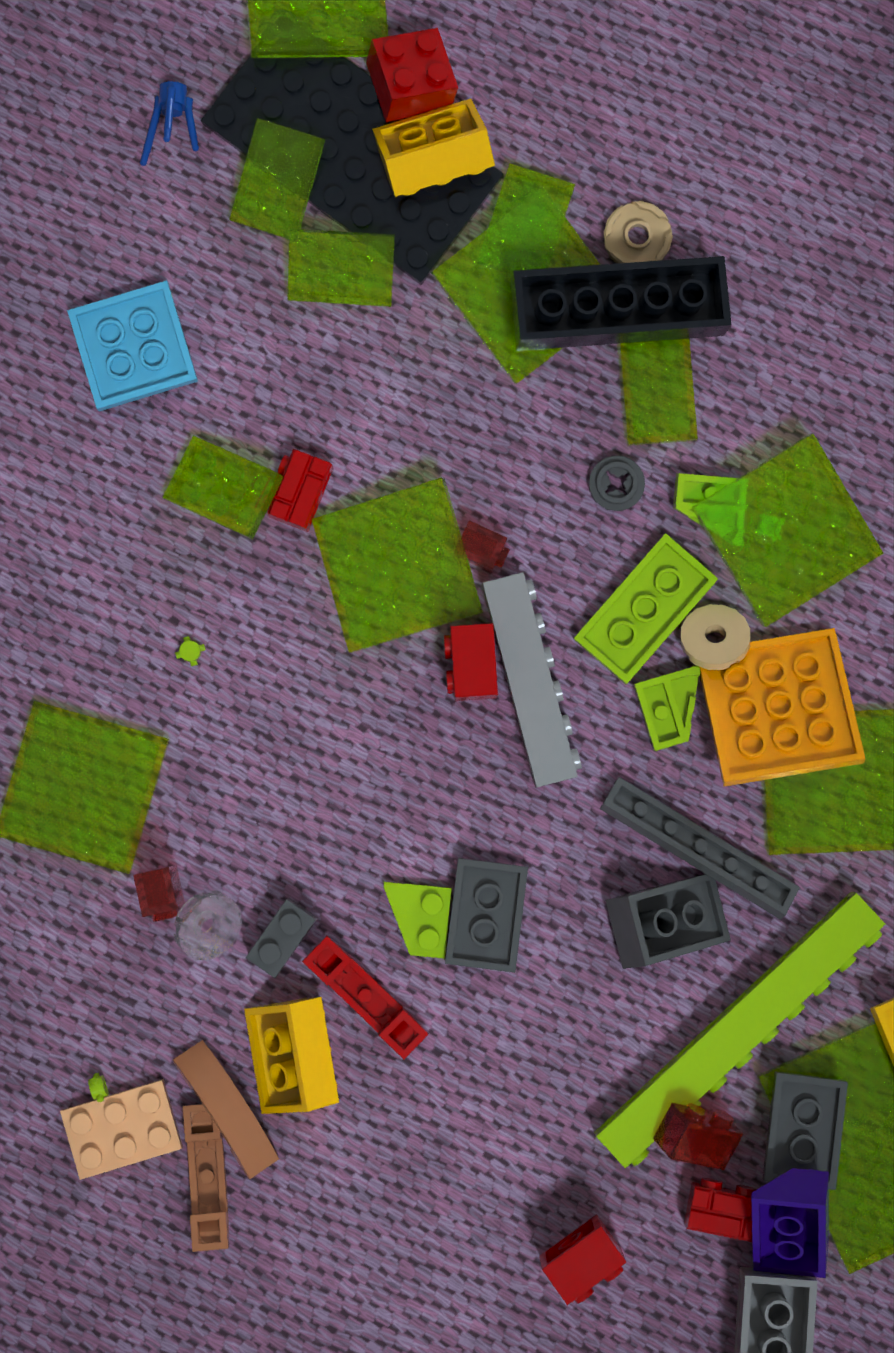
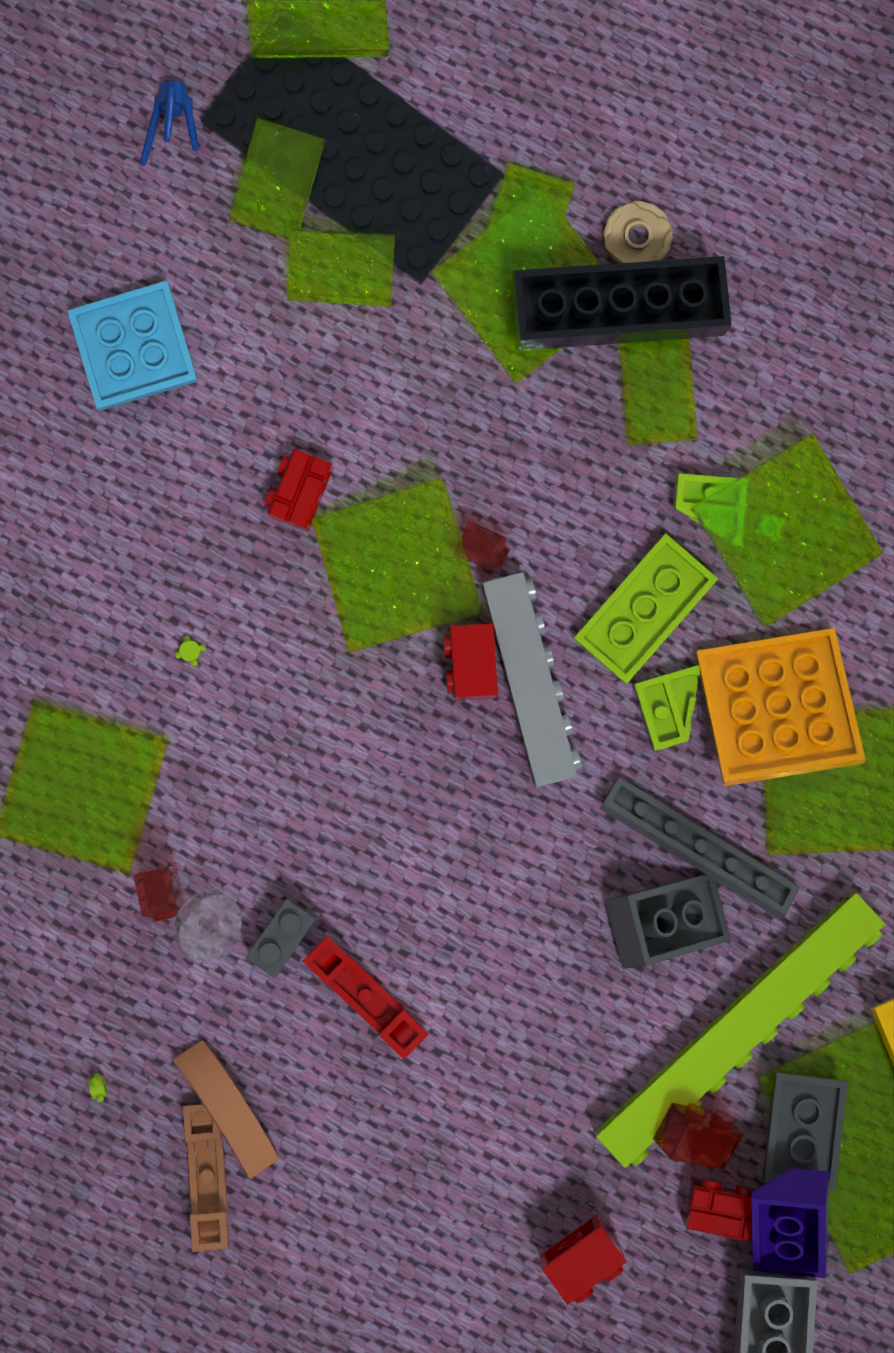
light nougat plate [60,1079,183,1180] -> none
clear neon green plate [162,435,283,540] -> none
yellow slope [244,997,339,1114] -> none
red brick [366,28,458,122] -> none
yellow slope [372,98,495,197] -> none
lime wing [384,882,451,959] -> none
dark grey plate [445,858,528,973] -> none
dark grey gear [589,456,645,511] -> none
tan tile [681,604,750,670] -> none

